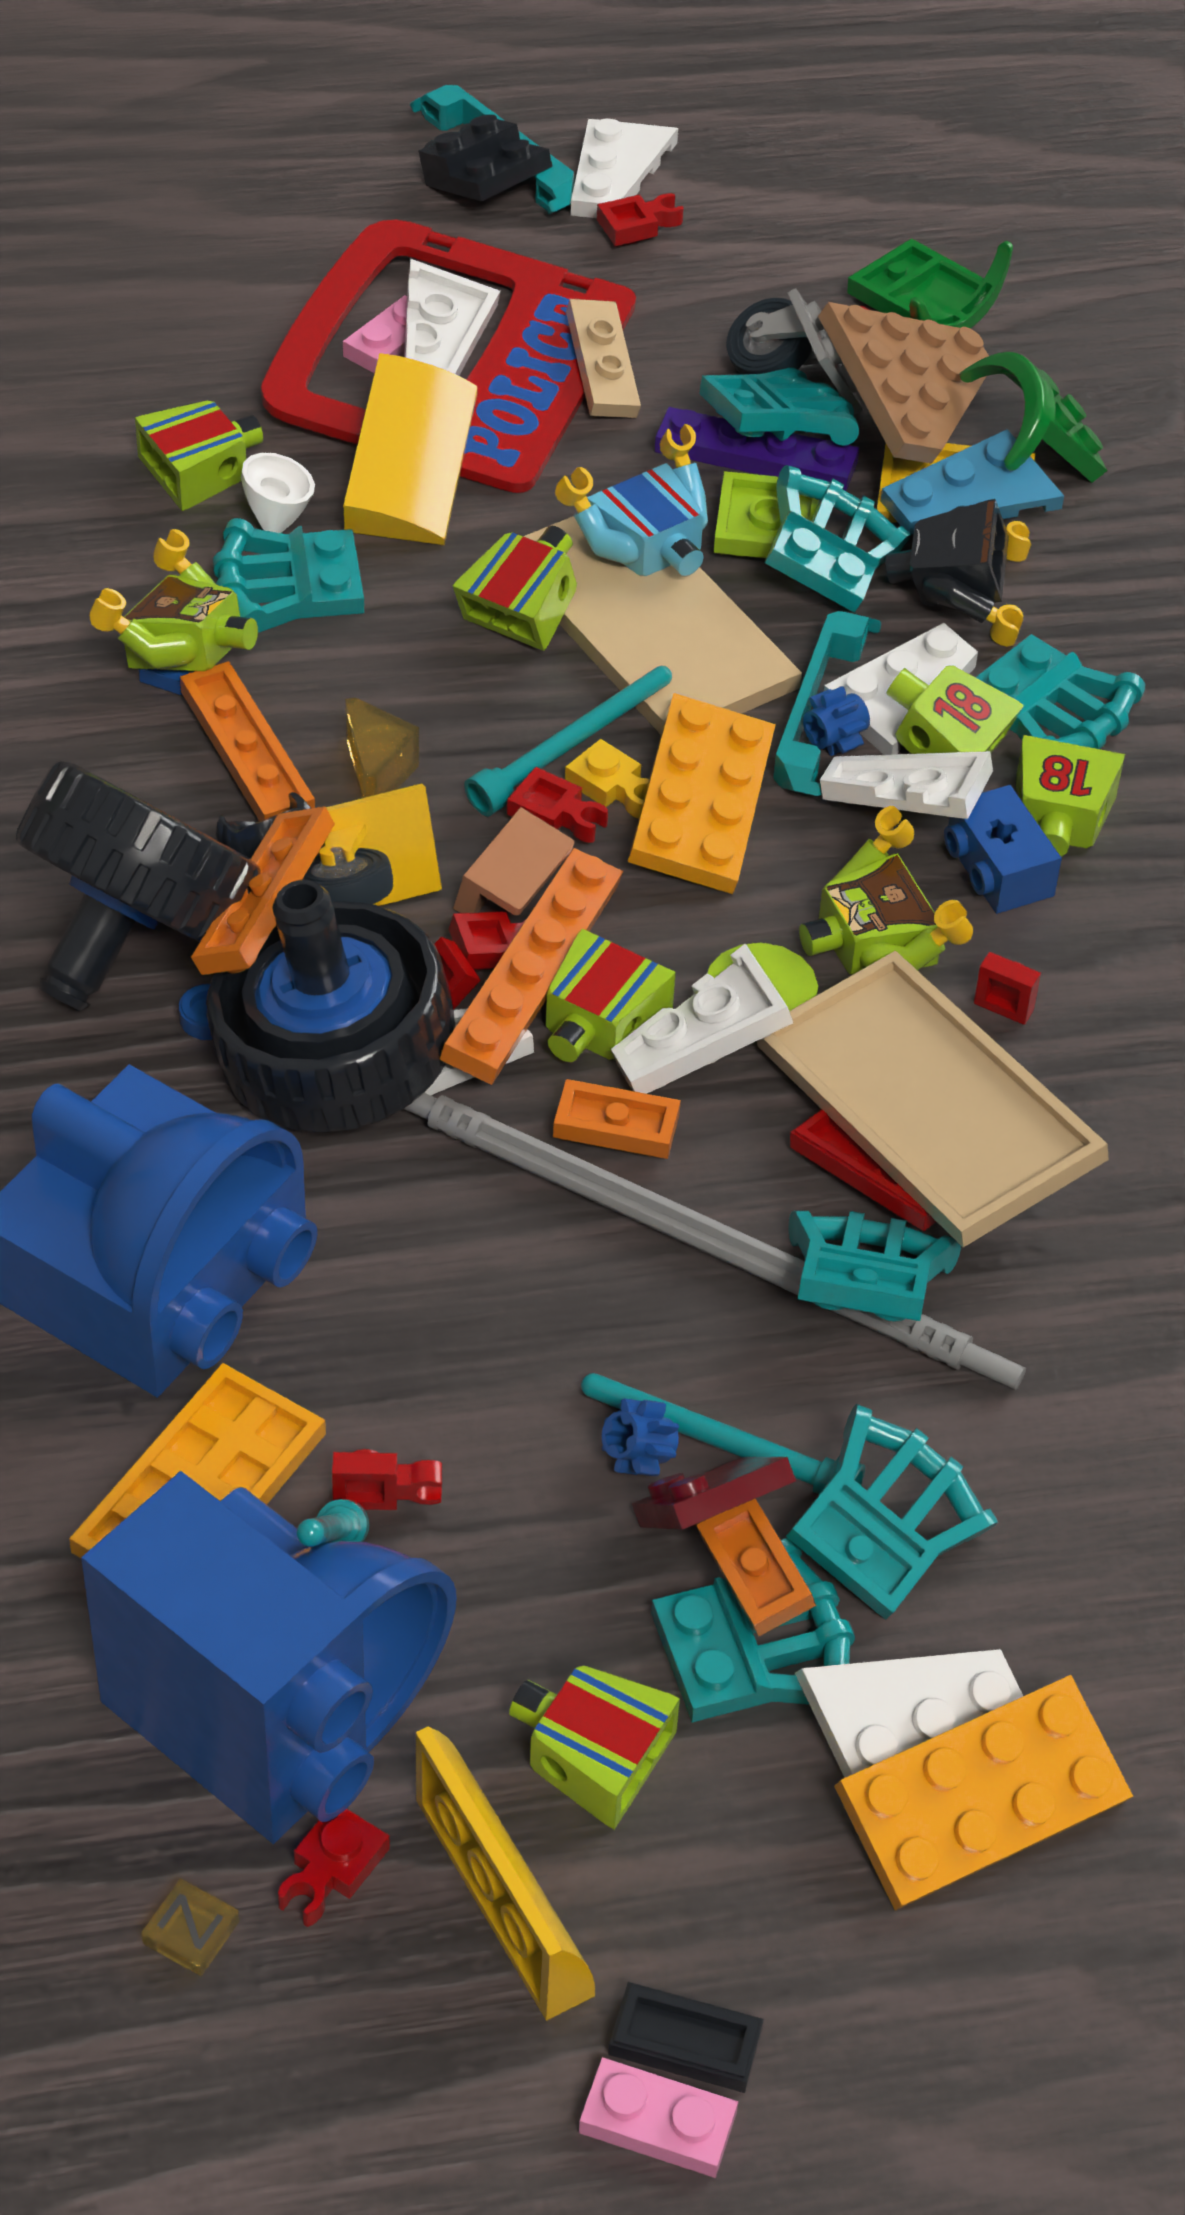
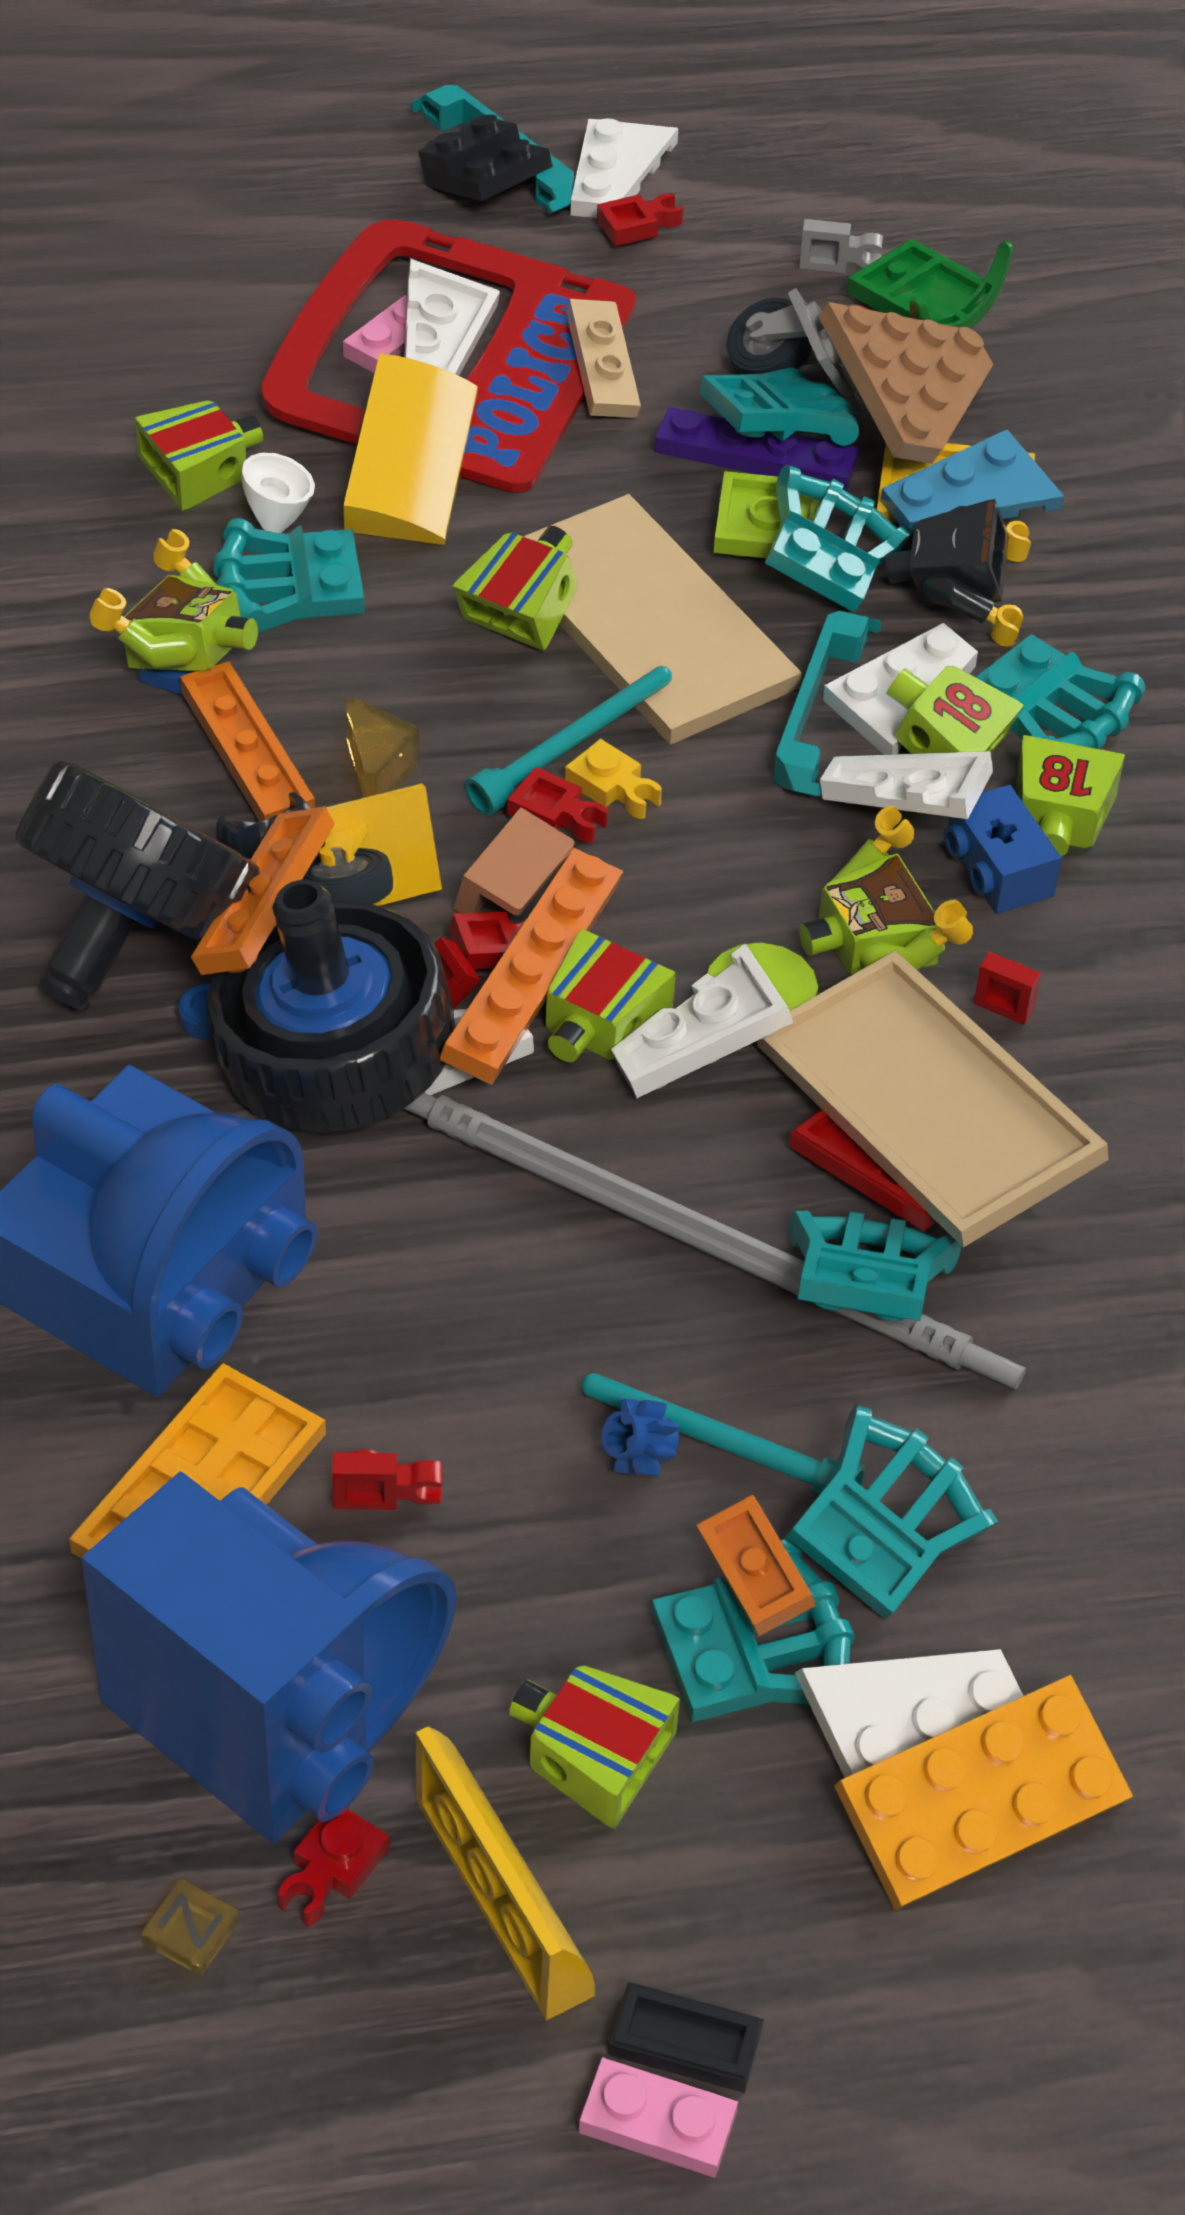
teal piece [296,1499,369,1547] -> none
orange plate [553,1079,681,1159] -> none
medium azure torso [555,424,708,576] -> none
light orange plate [628,693,776,894] -> none
dark red plate [631,1457,796,1530] -> none
blue gear [803,686,870,756] -> none
green piece [959,352,1108,483] -> none
none -> light grey plate [799,219,883,274]

